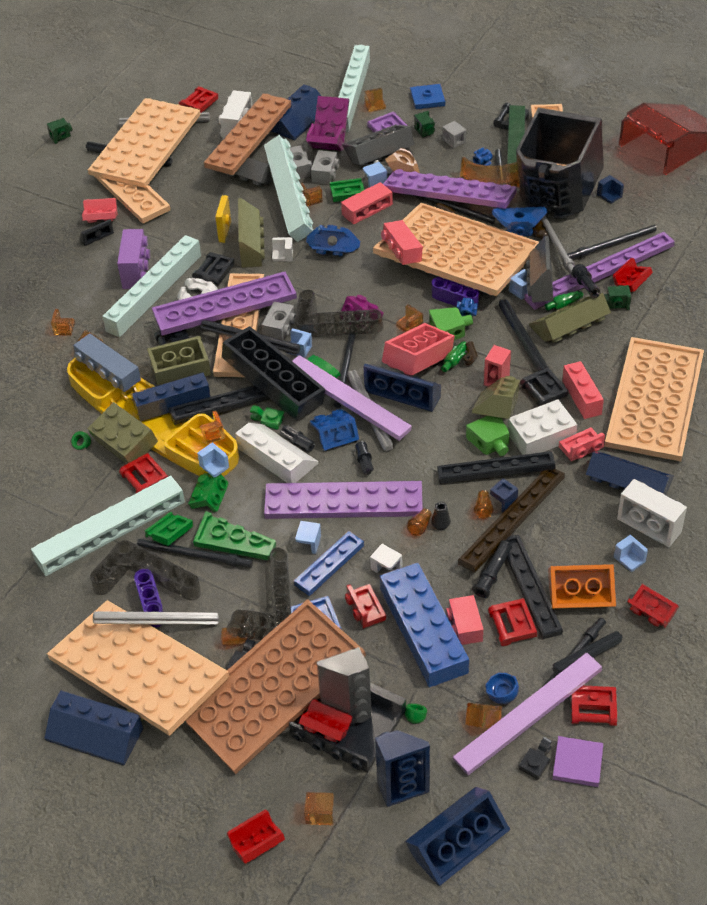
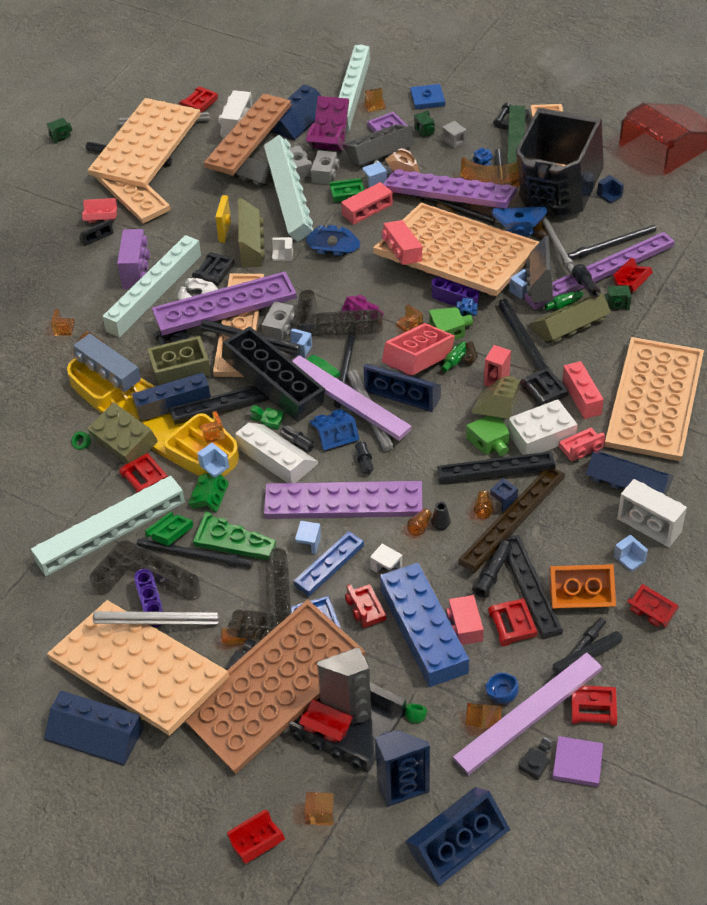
clear orange panel [300,182,323,206] -> none

